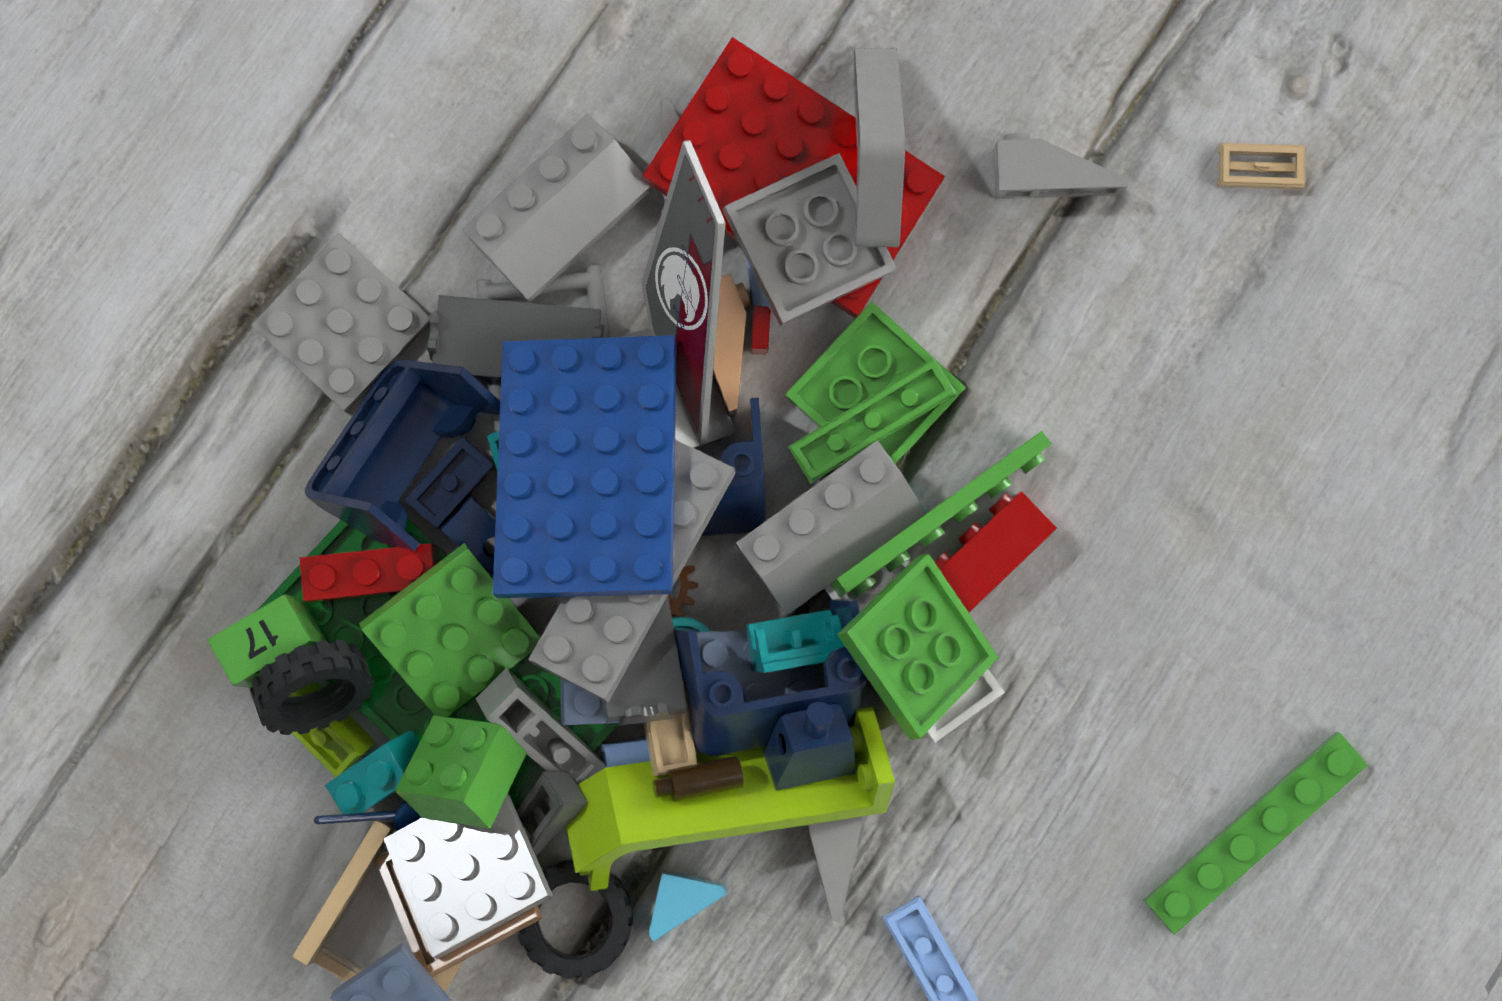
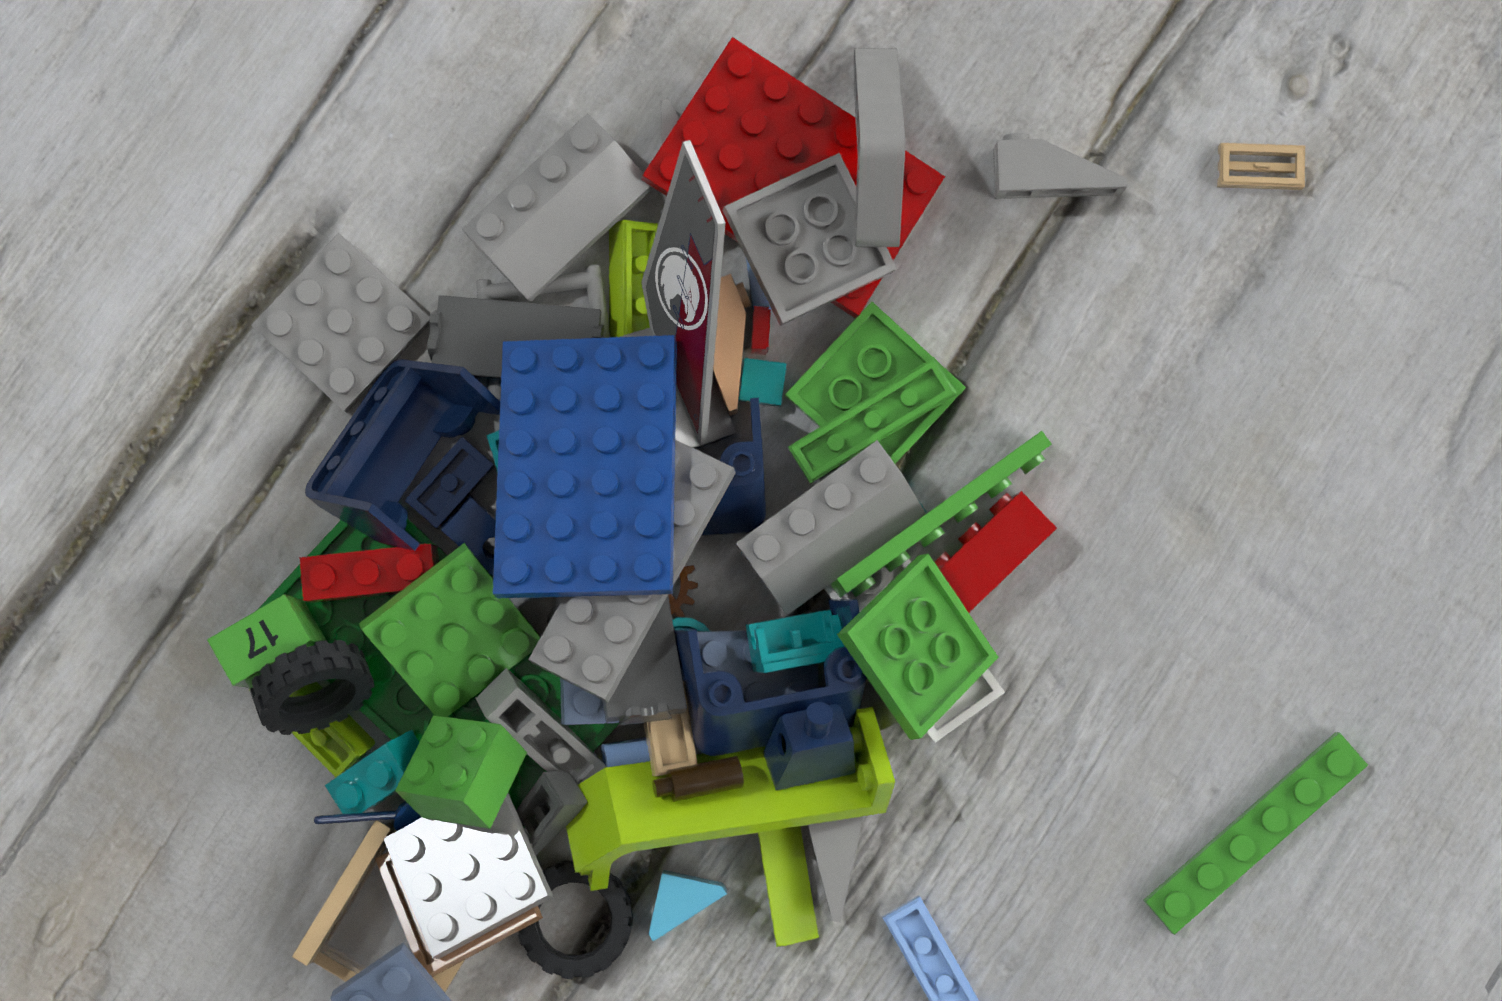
none -> lime slope [609,220,659,337]
none -> teal tile [739,358,787,407]
none -> lime slope [758,826,819,947]

